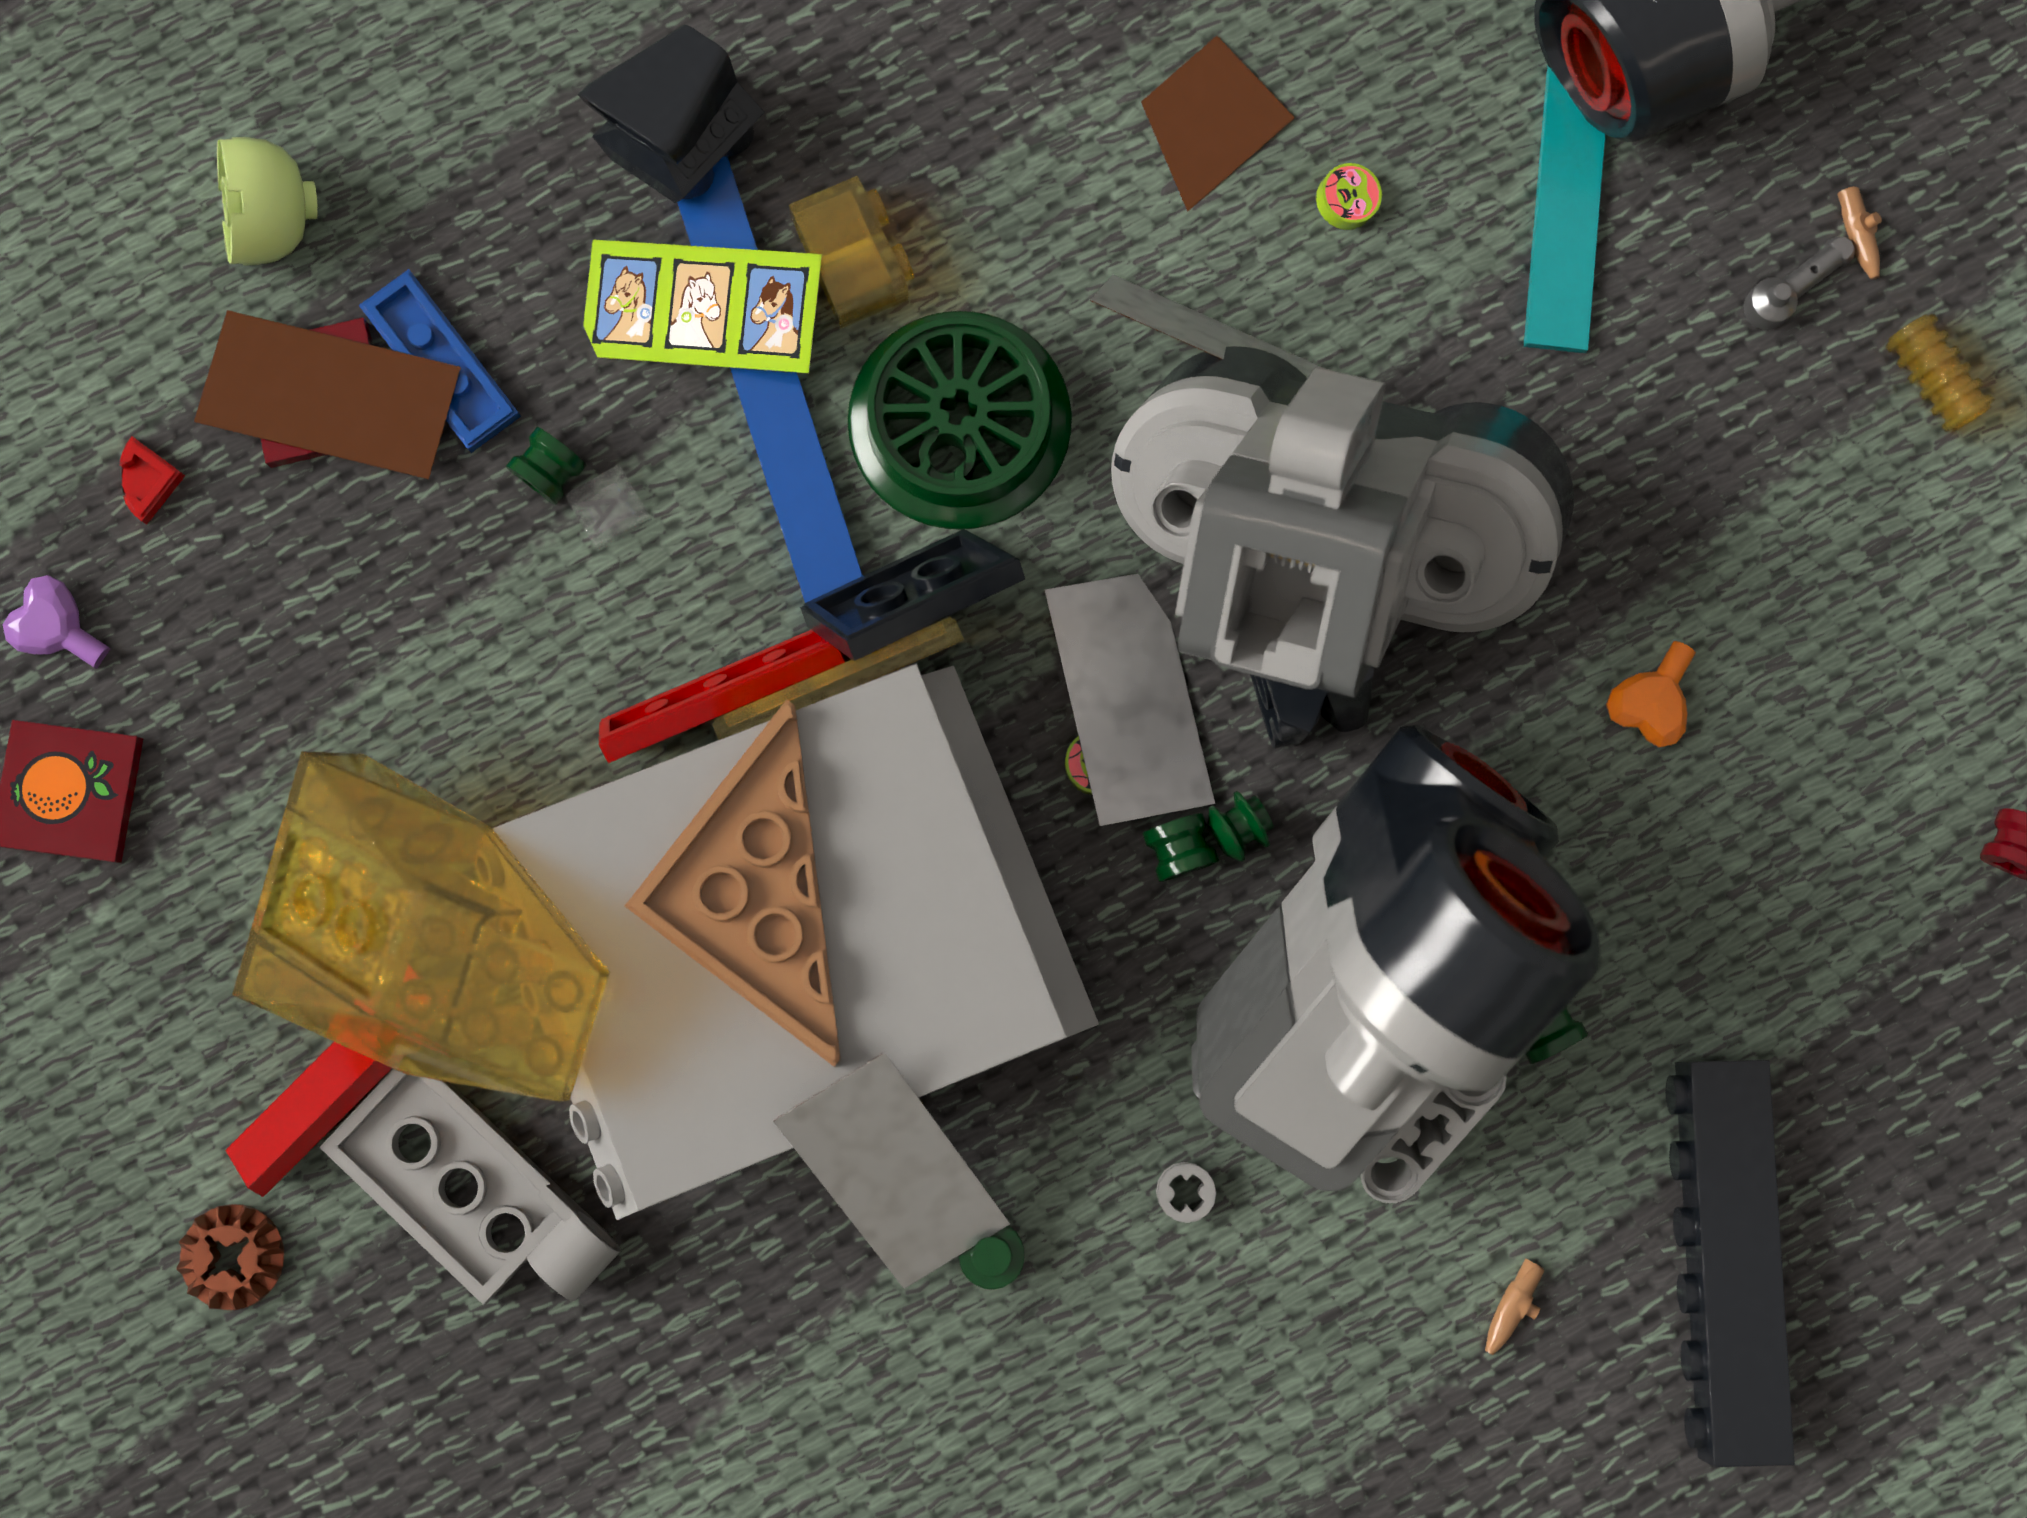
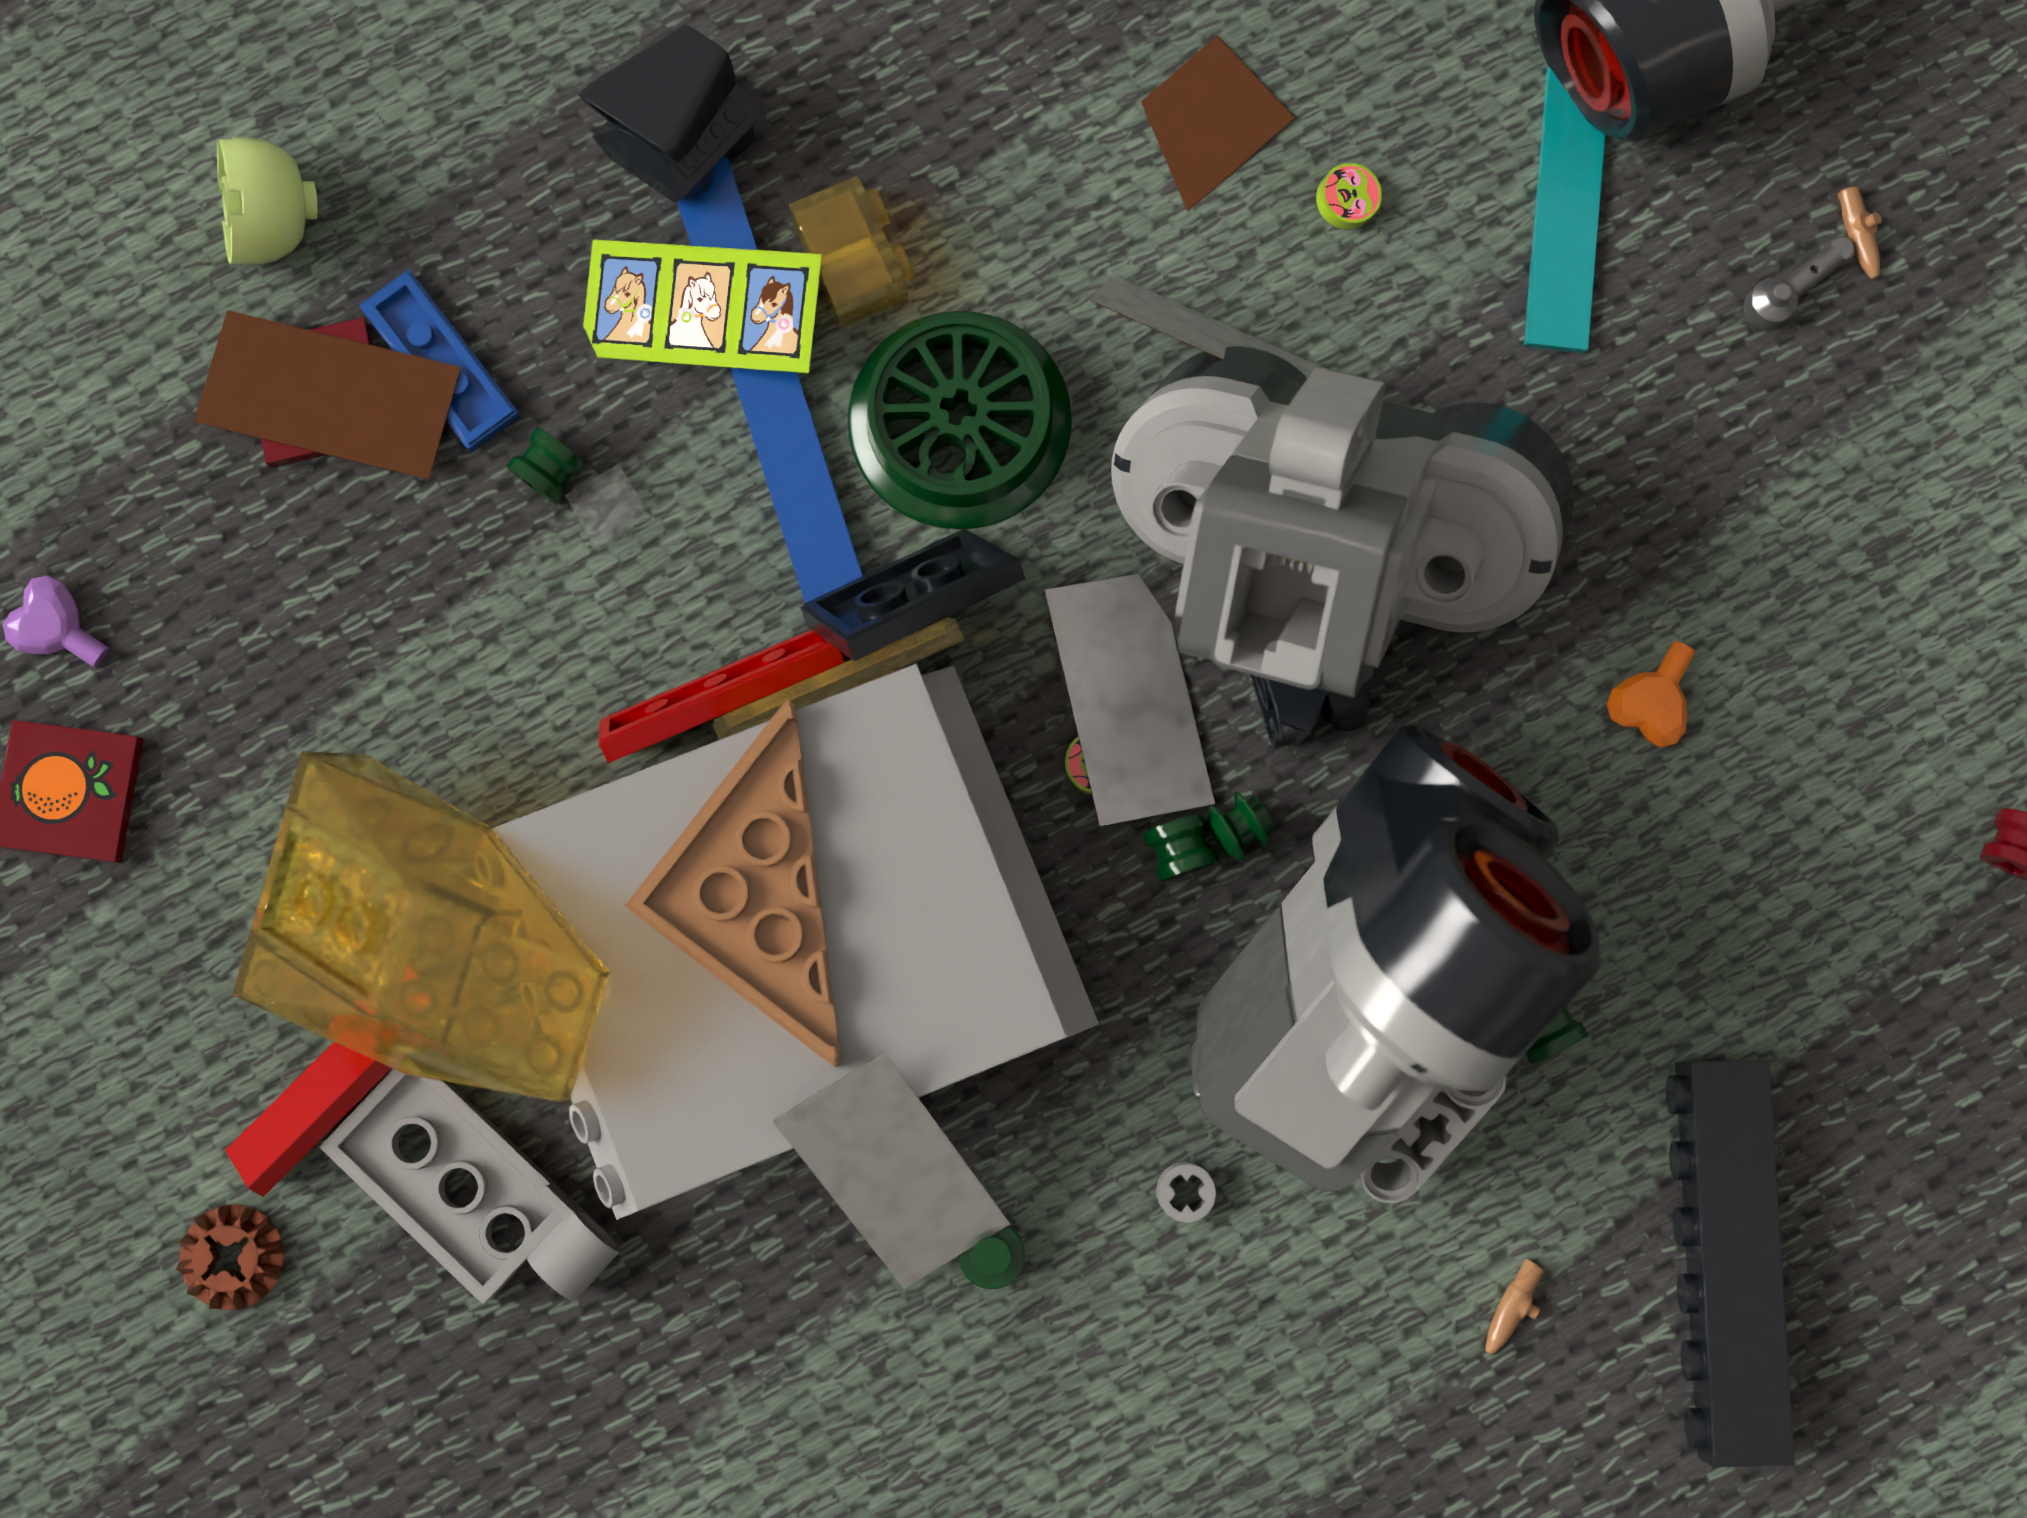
red tile [120,436,186,525] -> none
clear yellow piece [1885,314,1996,432] -> none

